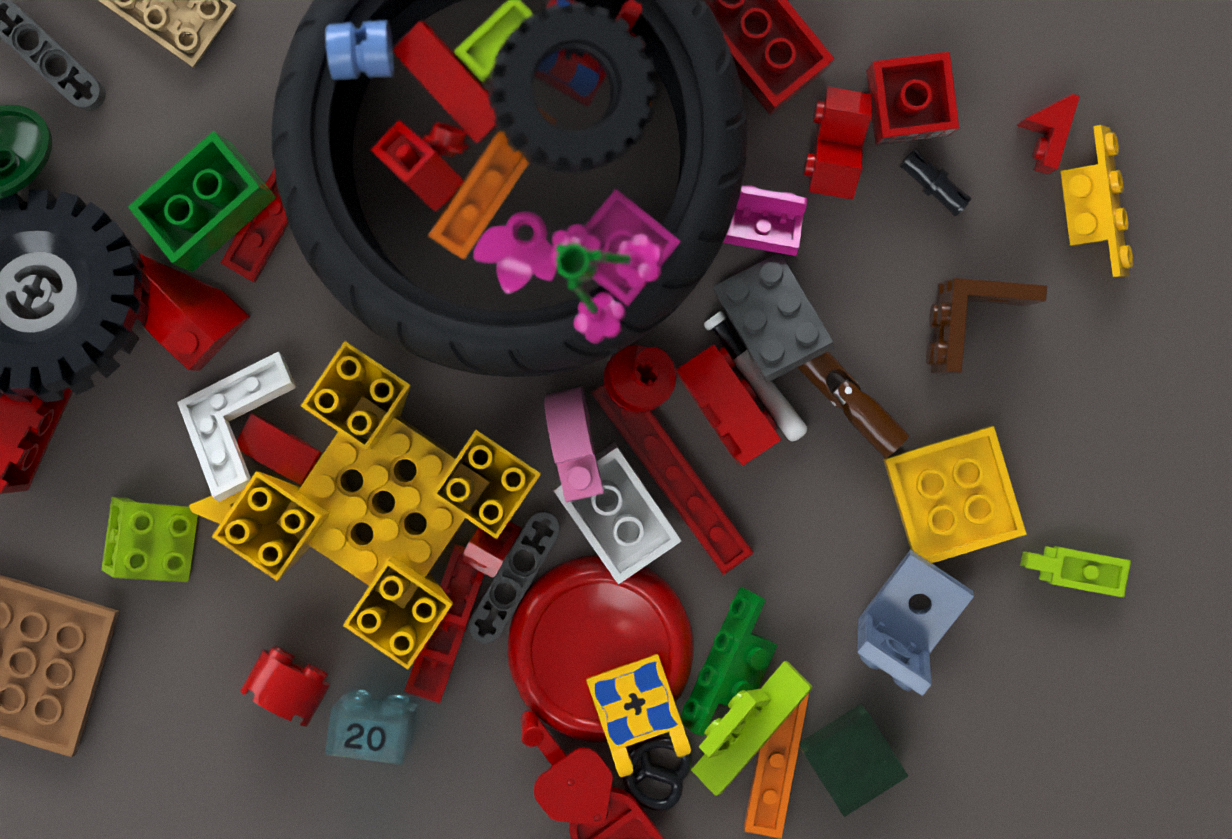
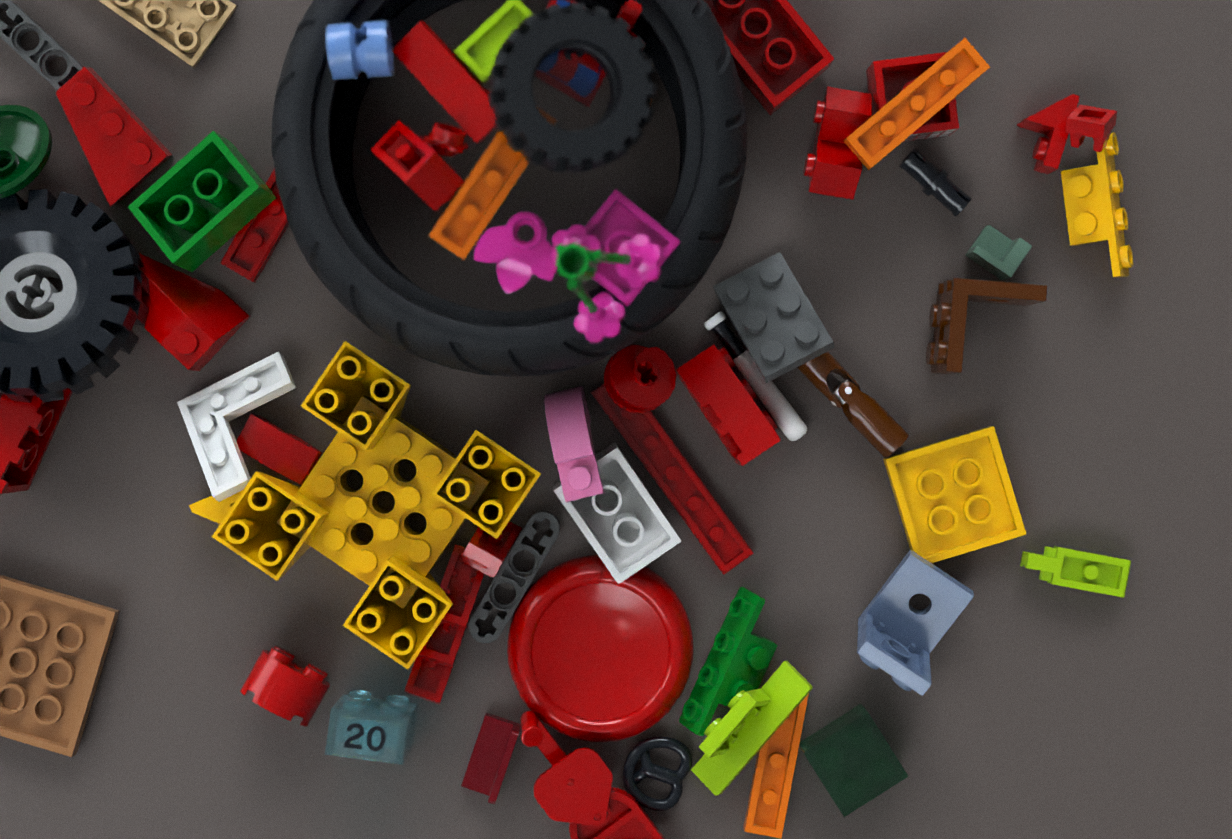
lime bracket [101,496,198,582] -> none
yellow flag [586,654,691,777] -> none
dark pink bracket [723,185,807,256] -> none
none -> red wedge [55,66,172,207]
none -> dark red panel [461,712,521,805]
none -> orange plate [844,37,990,171]
none -> sand green panel [965,225,1032,280]
none -> red tile [1065,105,1117,152]

